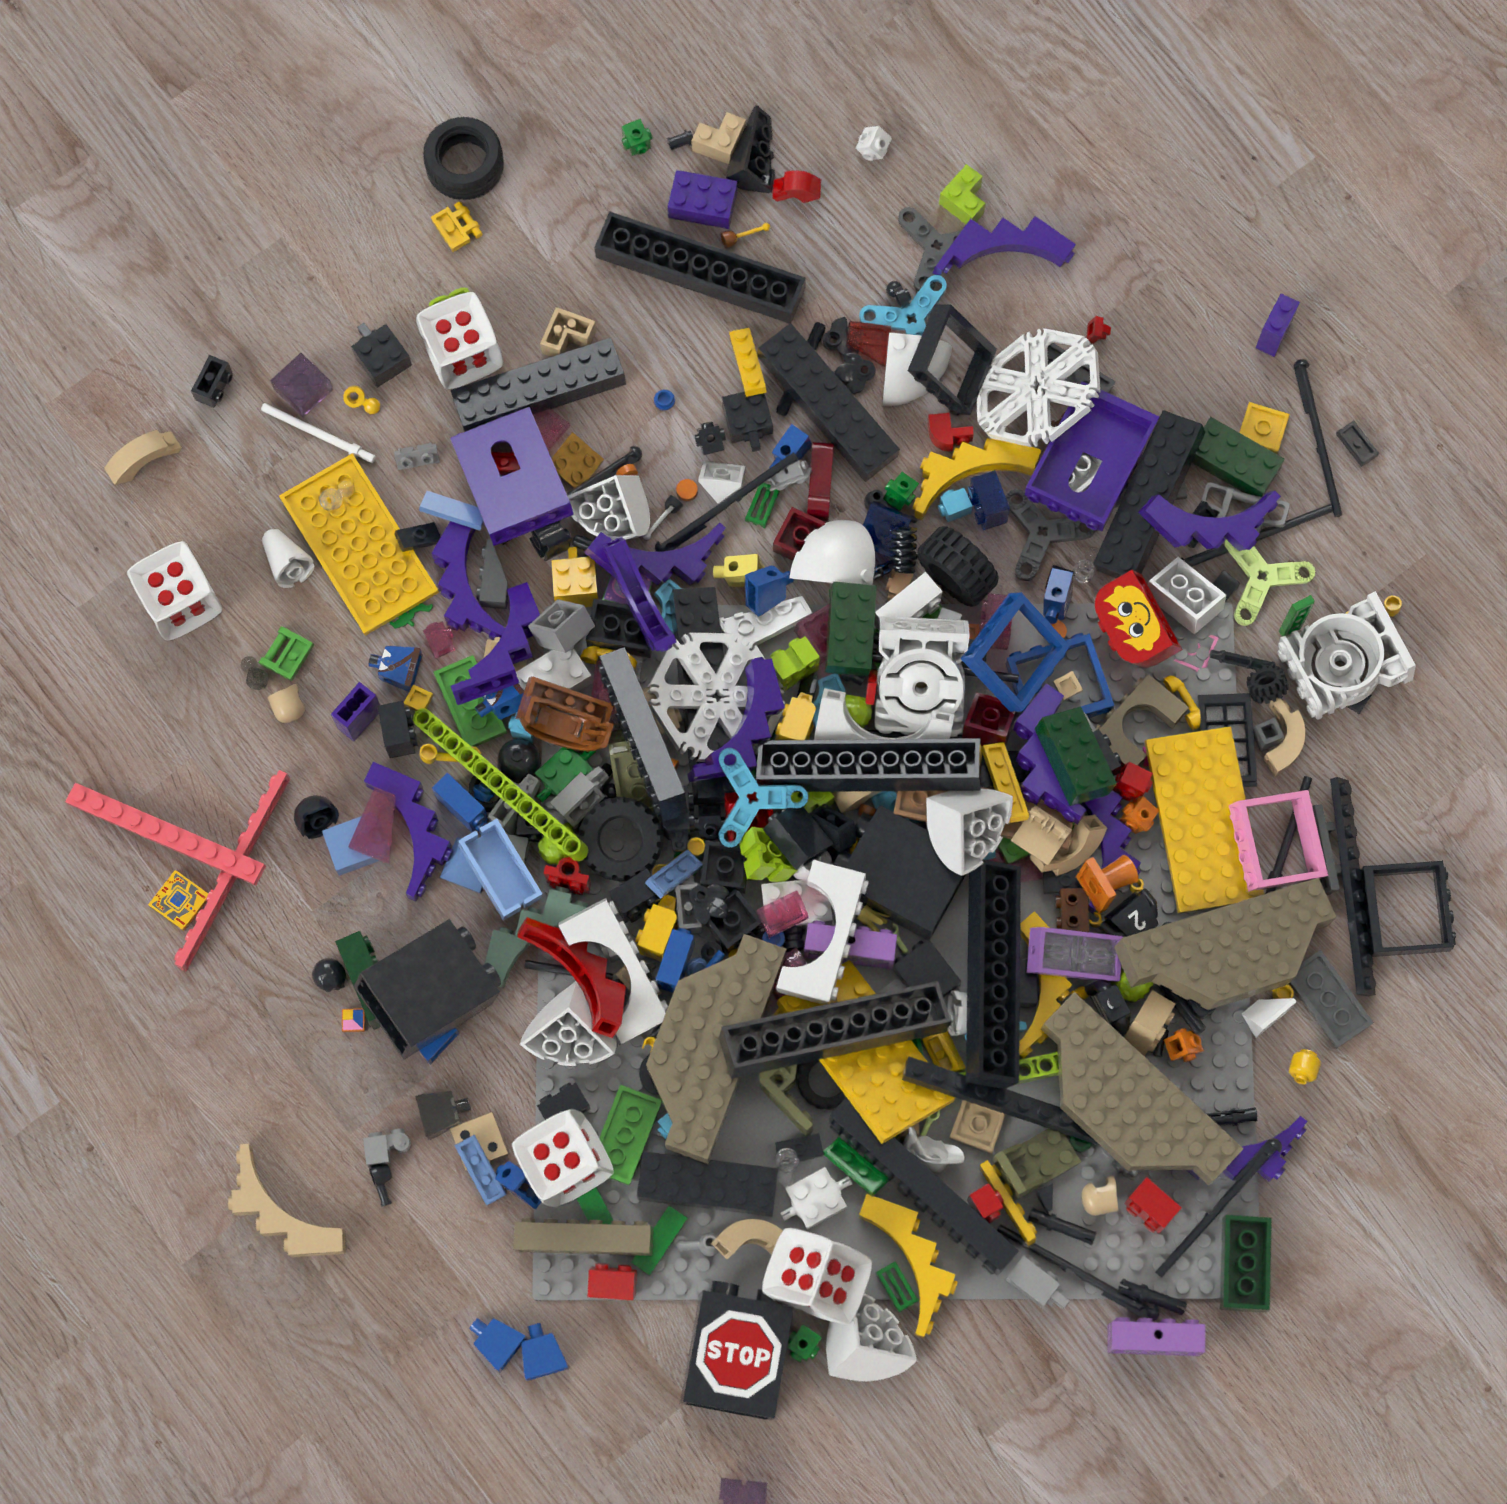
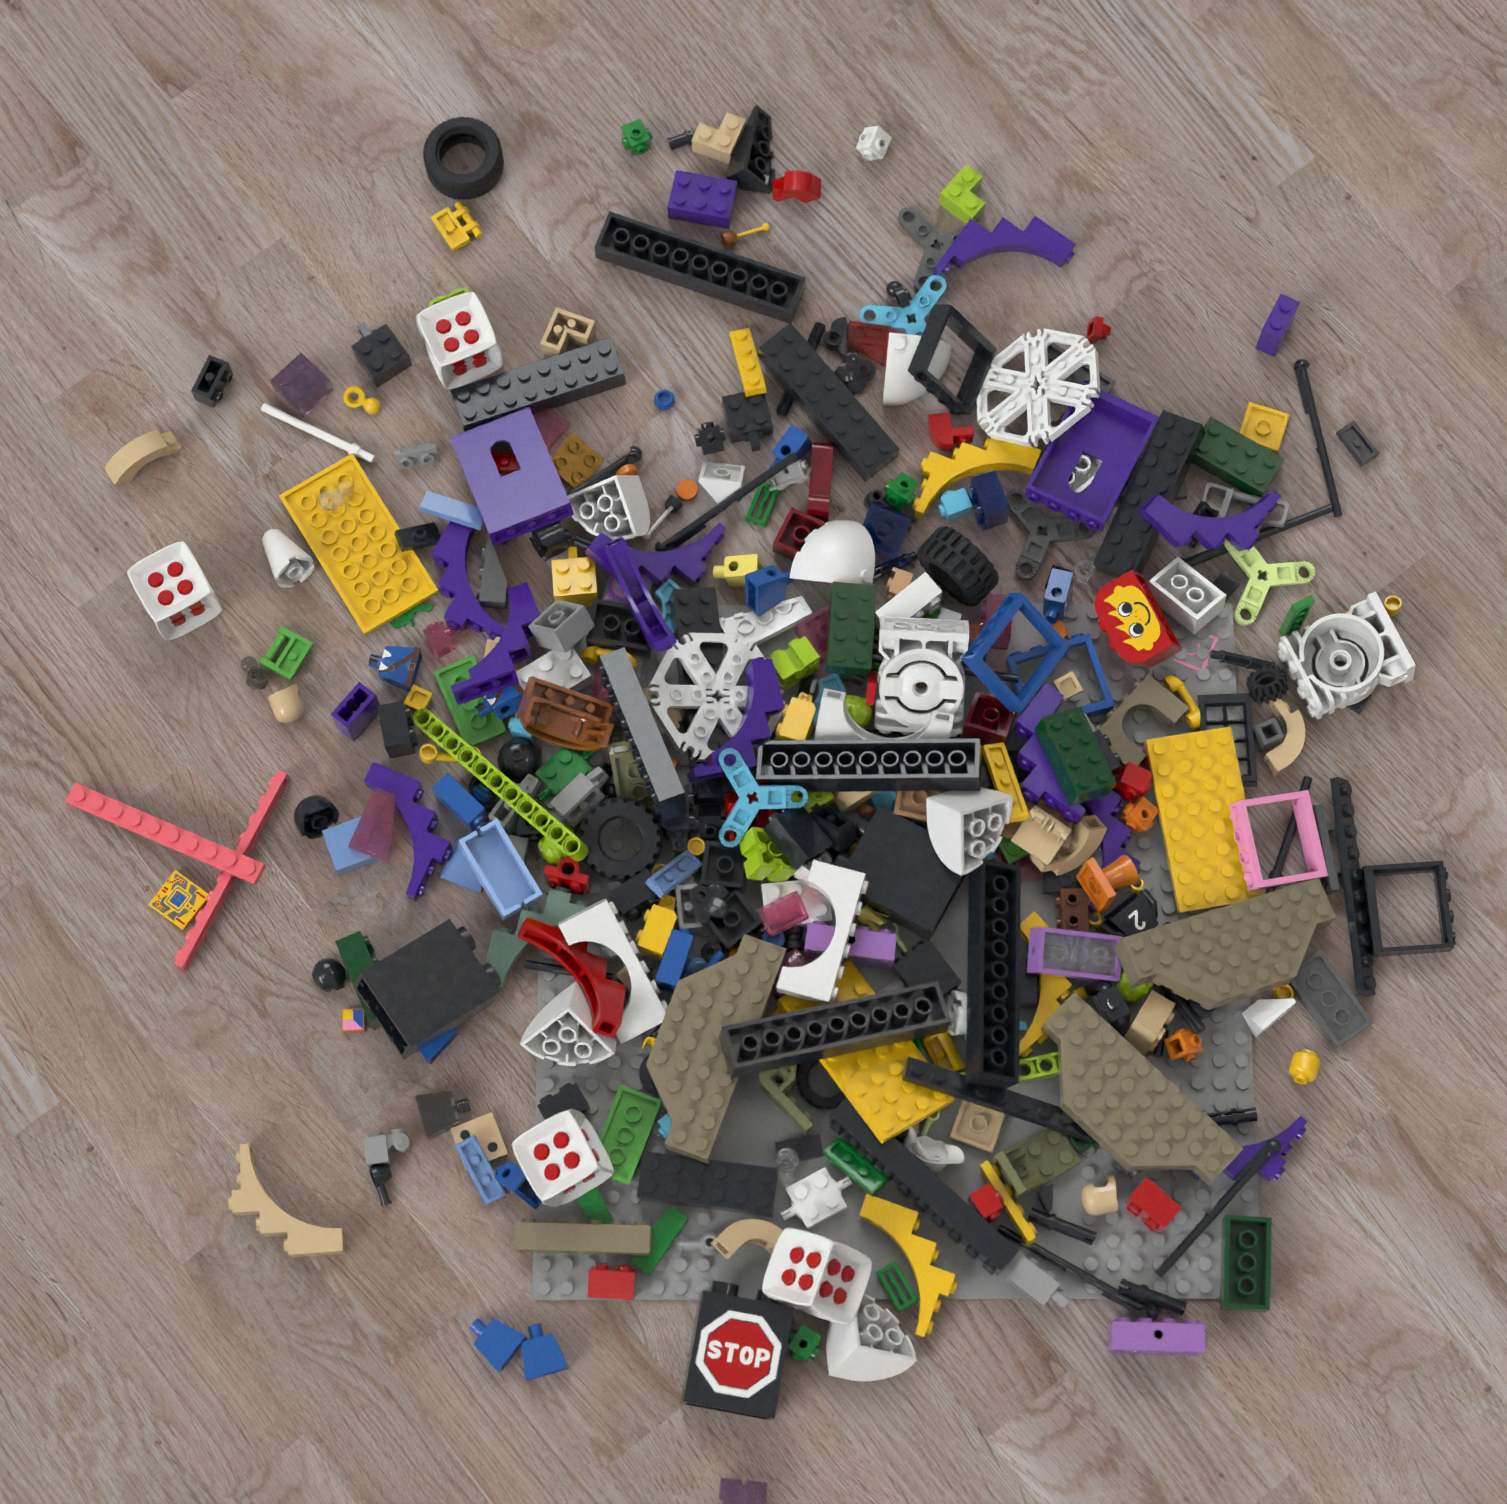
black piece [888,526,918,574] -> none

